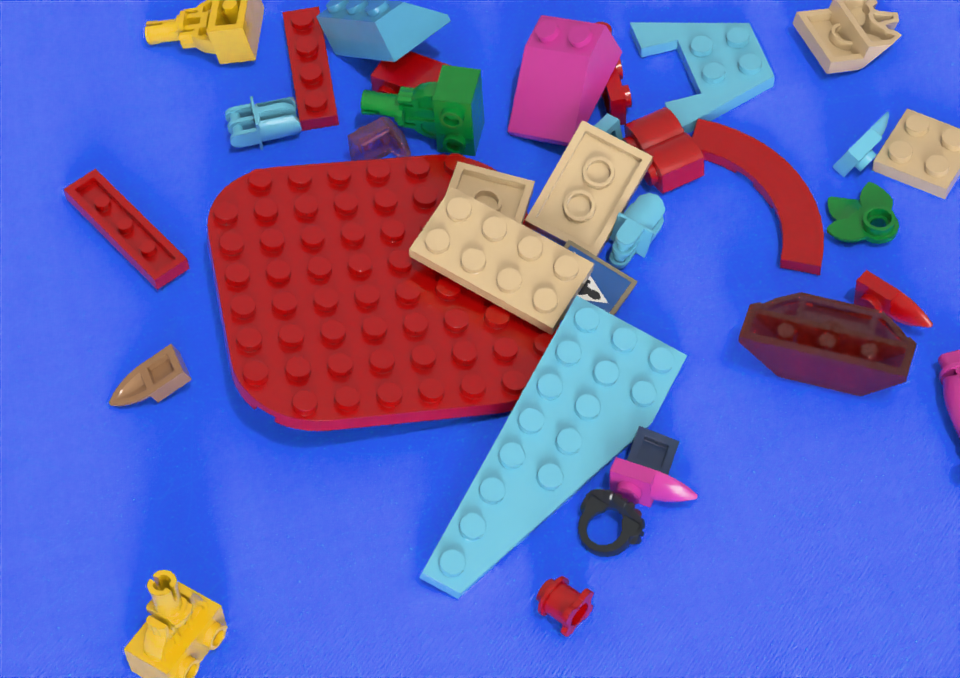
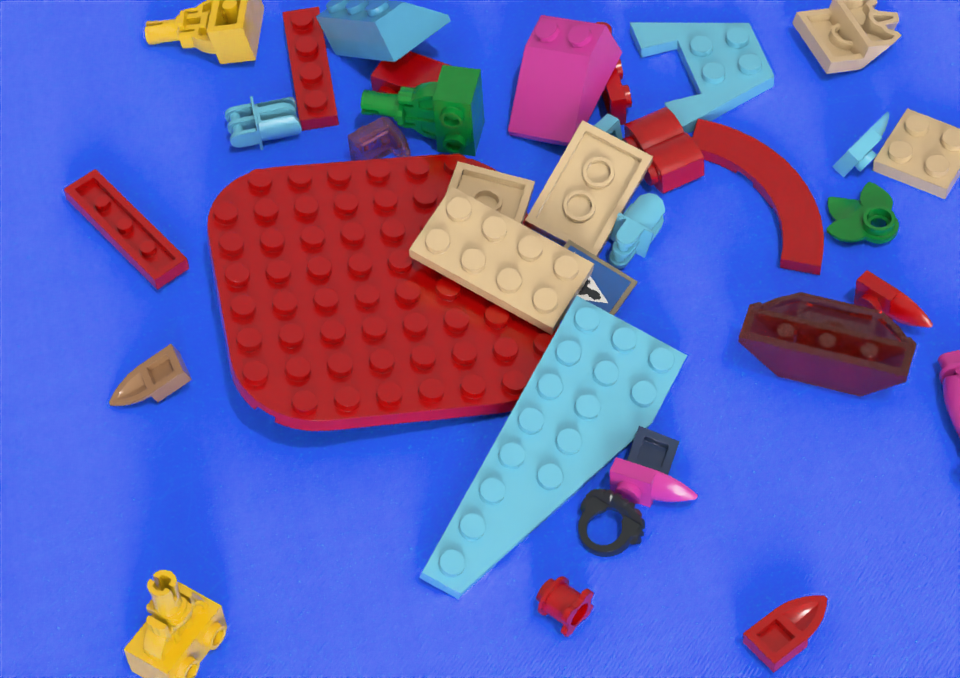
none -> red plate [743,595,828,673]

